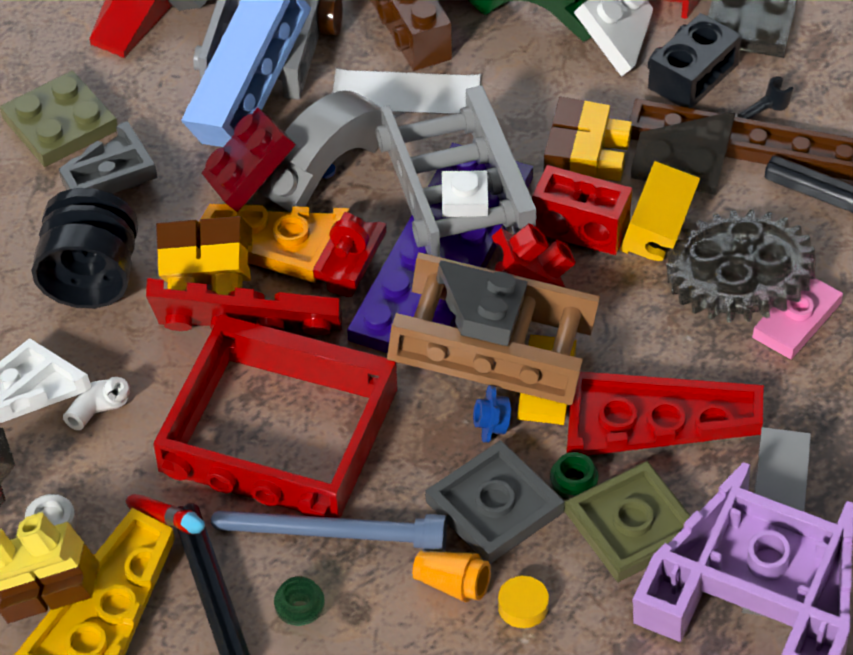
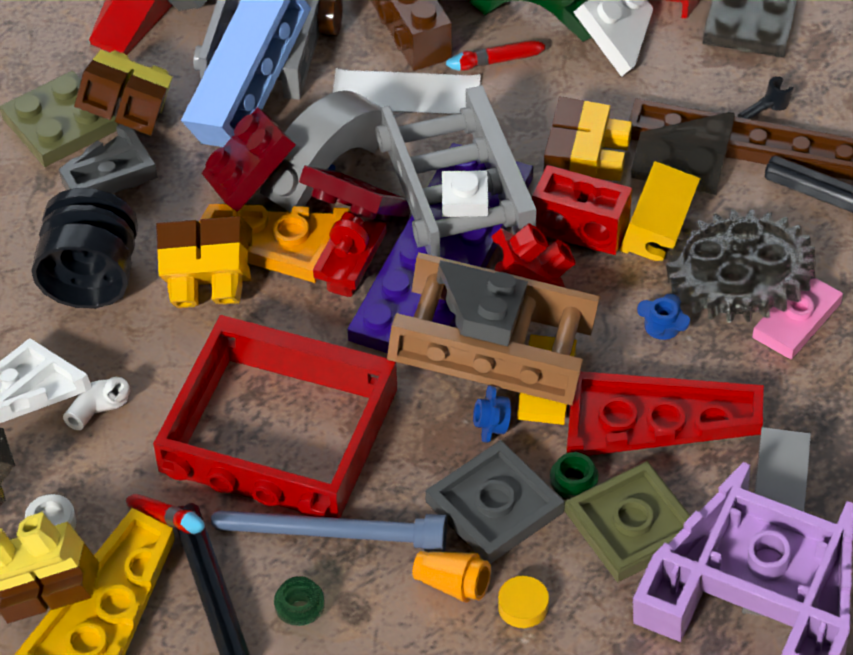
red wing [146,278,343,335] -> none
black brick [647,13,742,109] -> none
none -> reddish brown hips [74,49,173,135]
none -> dark red plate [299,165,411,222]
none -> red piece [446,41,546,71]
none -> blue plate [637,294,690,340]

